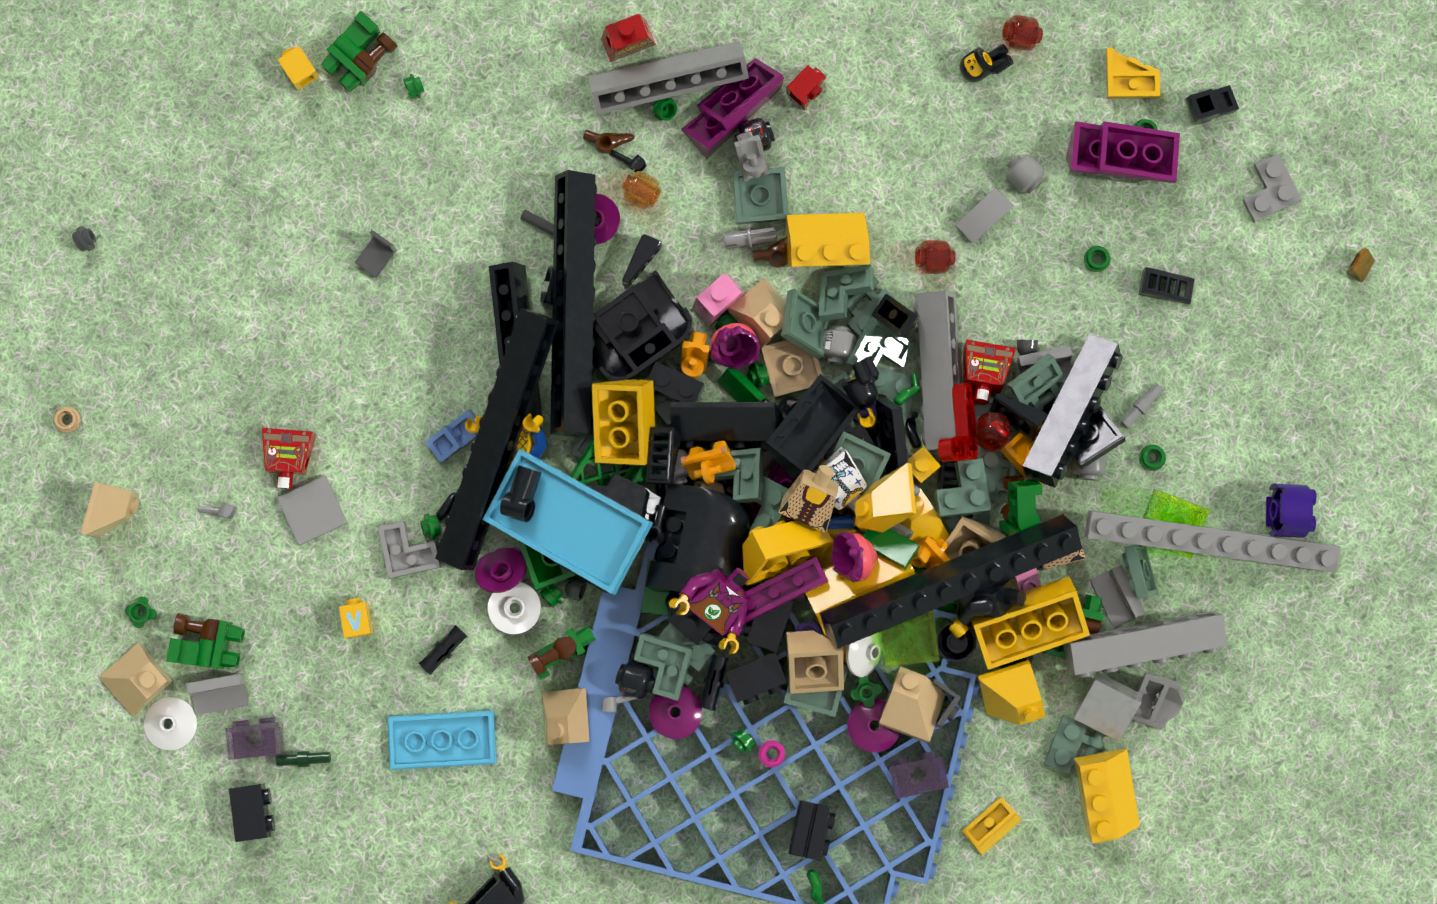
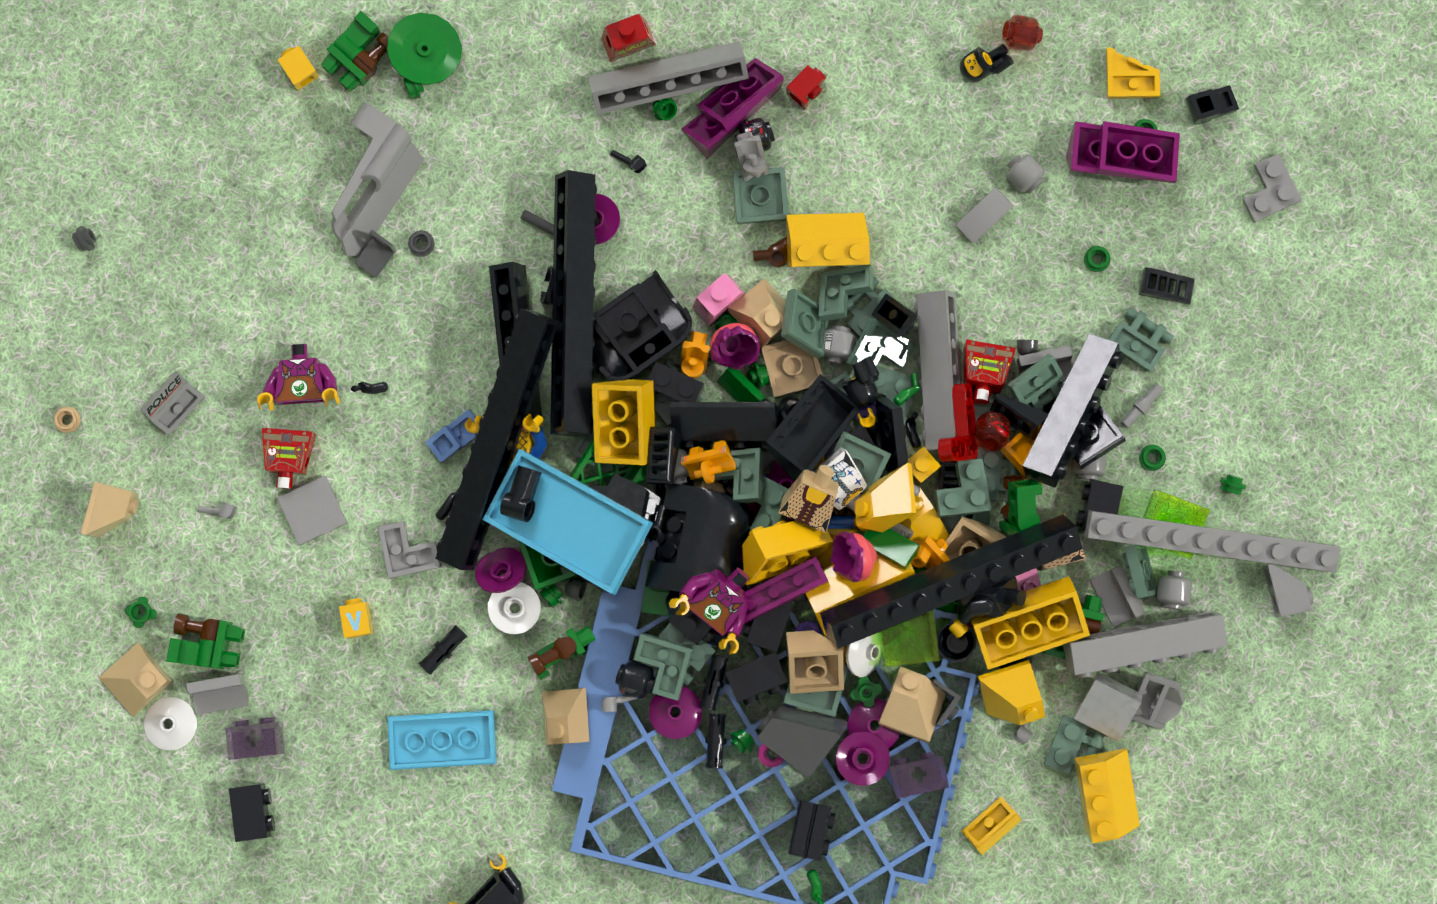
dark green bar [276,751,331,767] -> none
green plate [420,513,441,540] -> none
reddish brown animal [583,129,635,154] -> none
clear orange head [621,171,662,209] -> none
black slope [622,234,662,287] -> none
light grey axle [724,227,777,249] -> none
clear red head [915,240,955,274] -> none
dark purple brick [1265,483,1317,538] -> none
pearl gold slope [1347,248,1375,282] -> none
none -> light grey panel [141,371,204,435]
none -> torso [257,344,341,411]
none -> light grey panel [331,102,424,256]
none -> black piece [351,382,388,394]
none -> green piece [387,13,462,85]
none -> dark grey plate [408,230,435,257]
none -> black pin [705,713,727,769]
none -> dark grey slope [757,705,848,778]
none -> magenta dish [836,732,890,786]
none -> light grey hand [1014,723,1033,744]
none -> black brick [1075,479,1124,534]
none -> sand green plate [1108,307,1174,373]
none -> light grey head [1156,570,1192,610]
none -> green plate [1220,474,1247,495]
none -> light grey slope [1263,564,1314,618]

